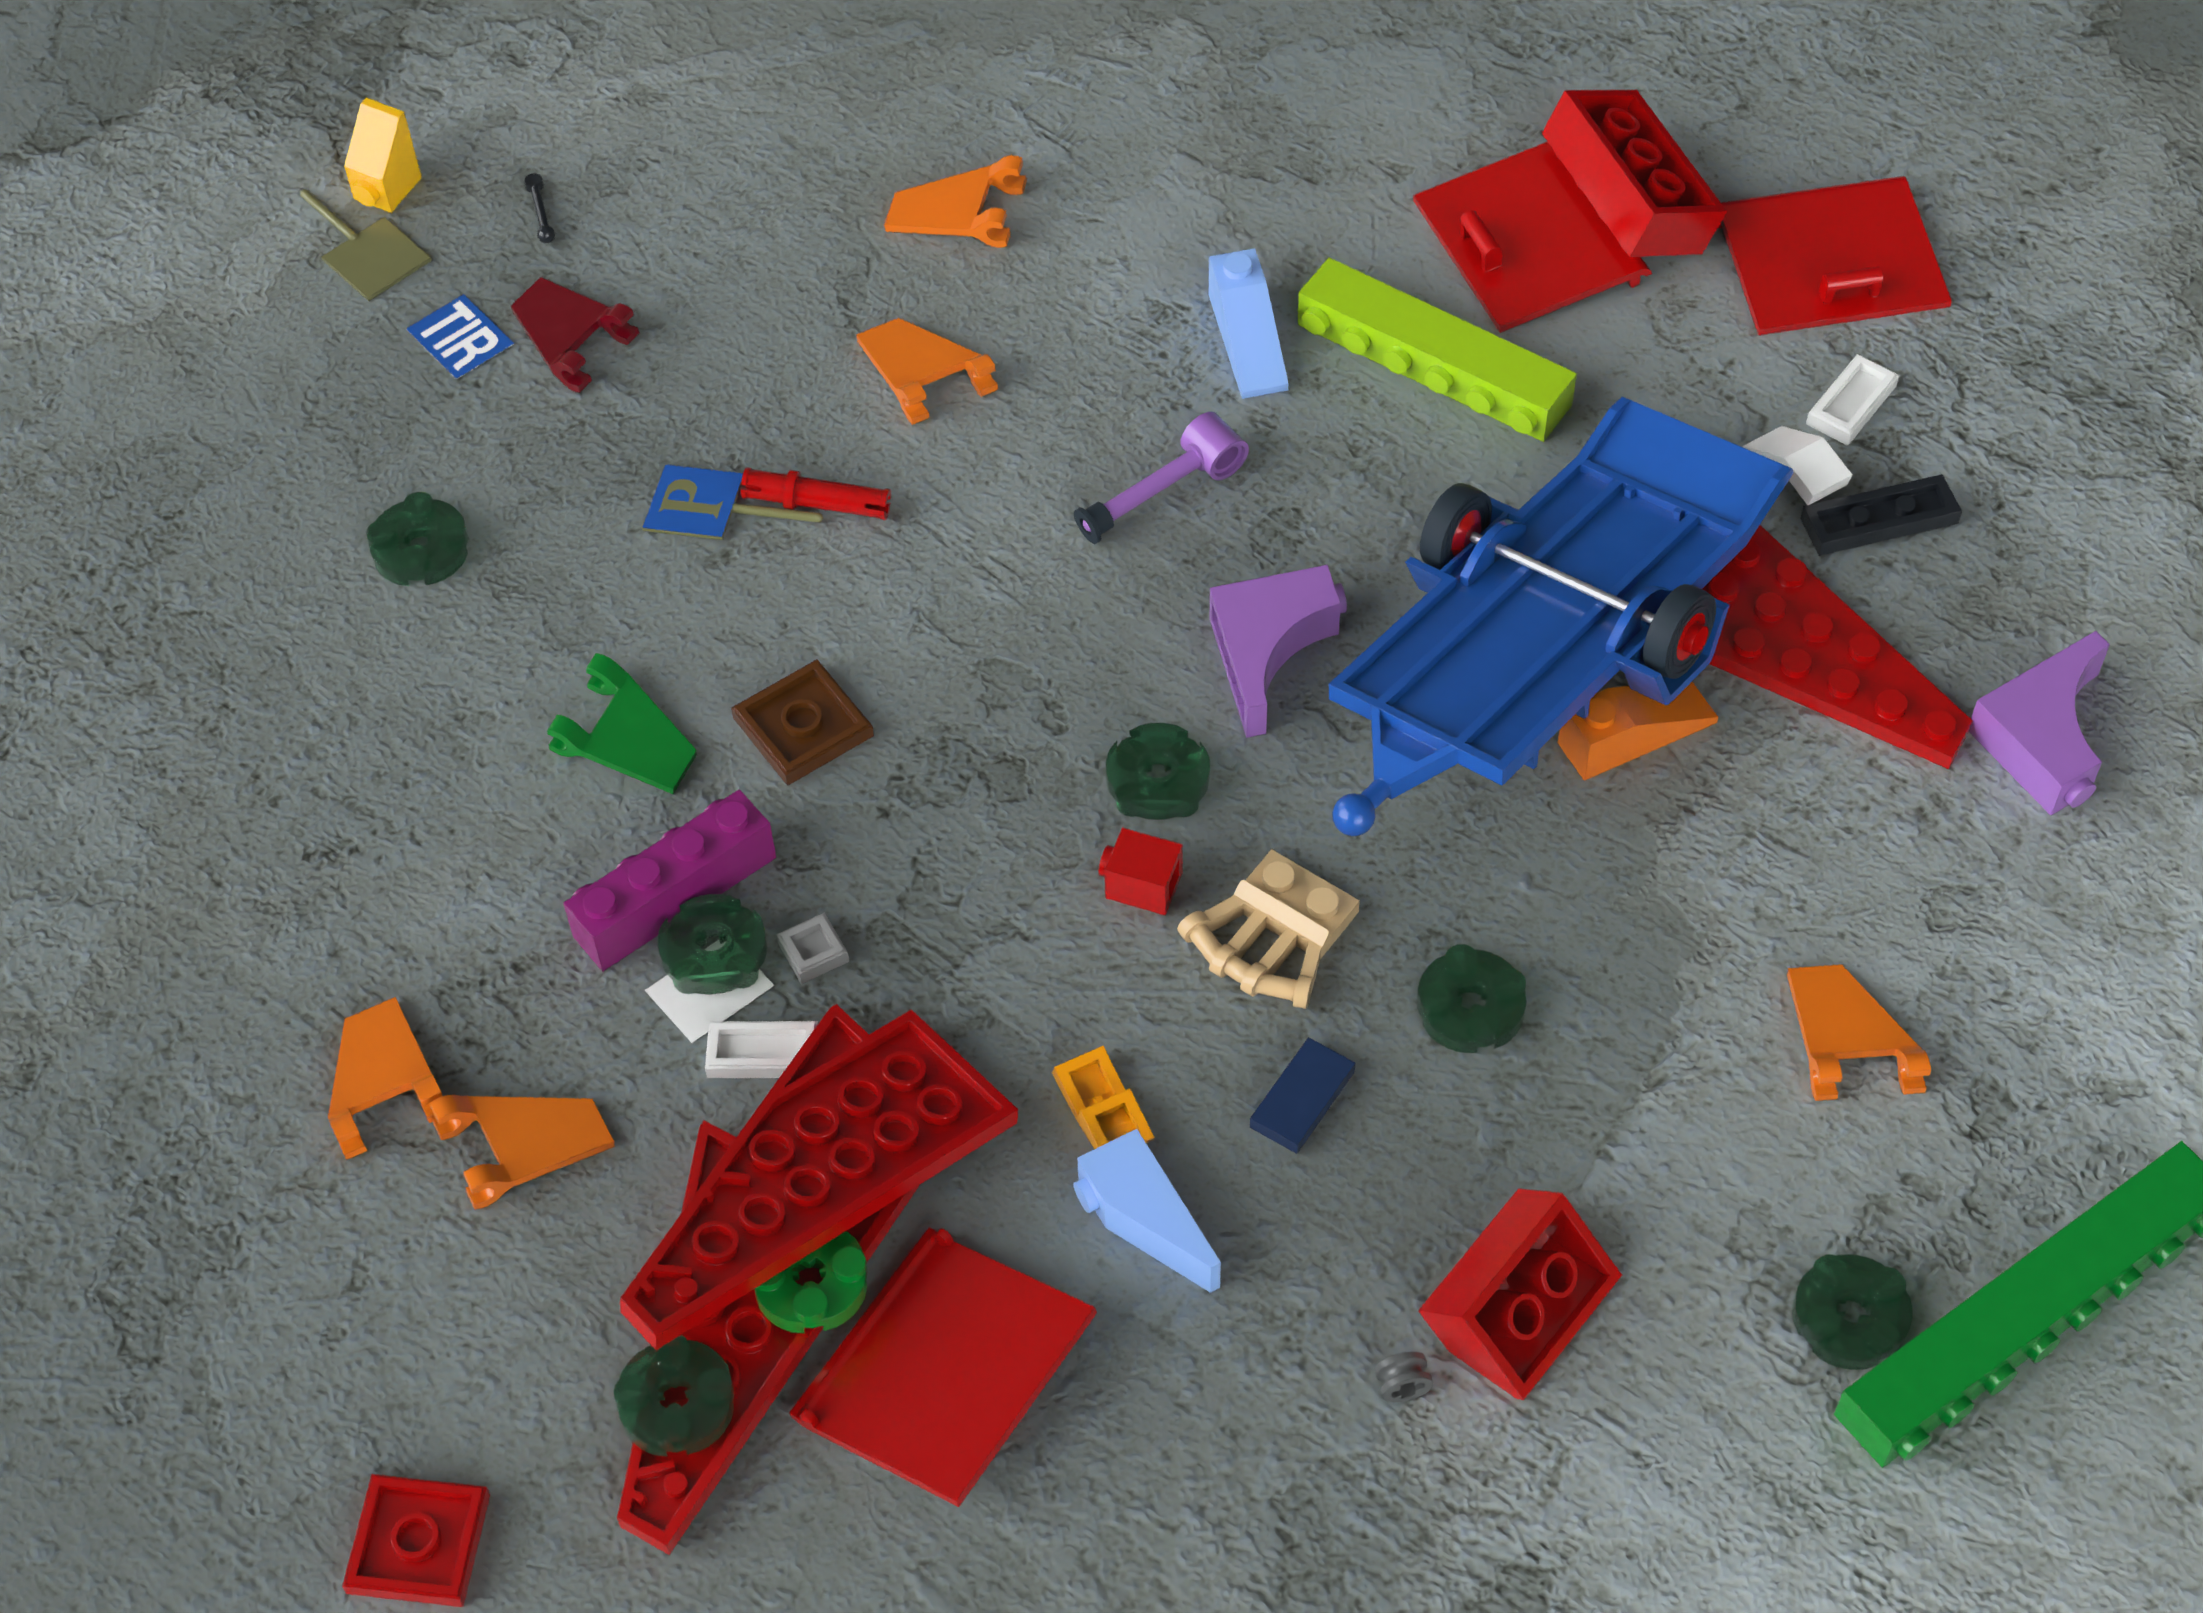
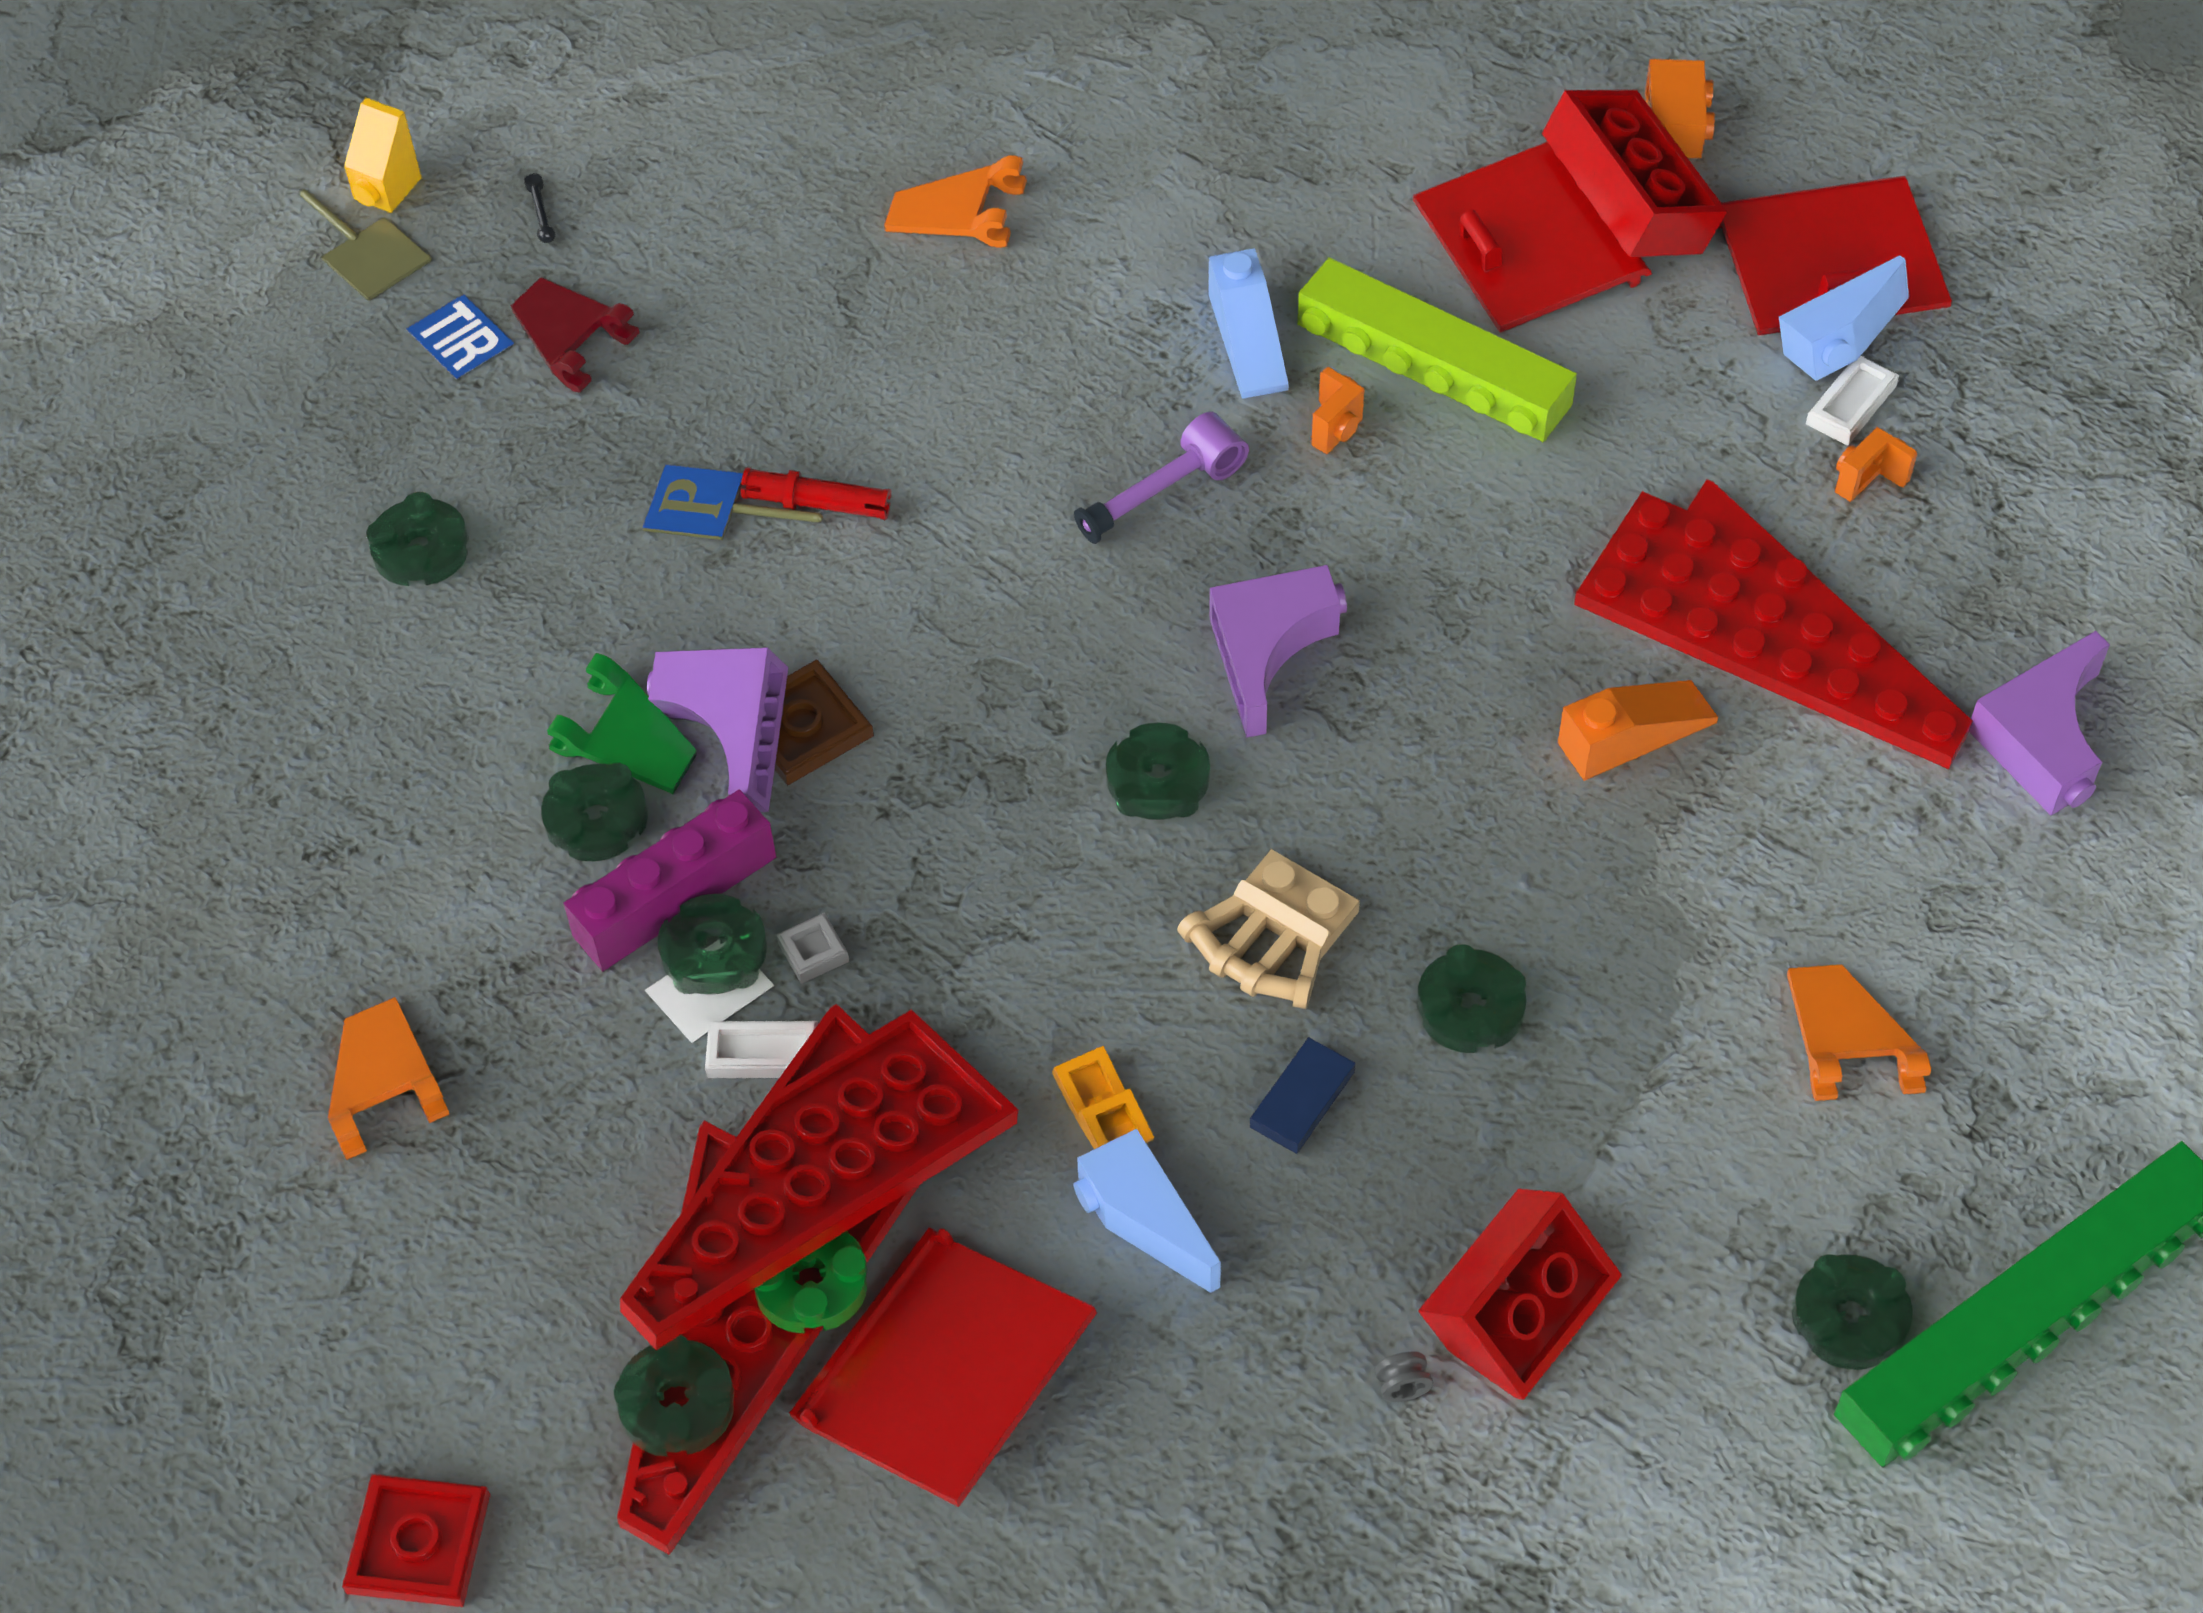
orange flag [430,1095,615,1210] -> none
orange flag [856,318,998,425] -> none
red brick [1098,827,1183,916] -> none
blue piece [1329,397,1794,836] -> none
white slope [1743,426,1853,505] -> none
black plate [1800,474,1962,556] -> none
none -> clear green plate [541,763,648,862]
none -> medium lavender arch [647,648,788,812]
none -> orange bracket [1311,367,1364,455]
none -> orange brick [1645,59,1715,158]
none -> light blue slope [1779,255,1909,381]
none -> orange bracket [1835,427,1917,502]

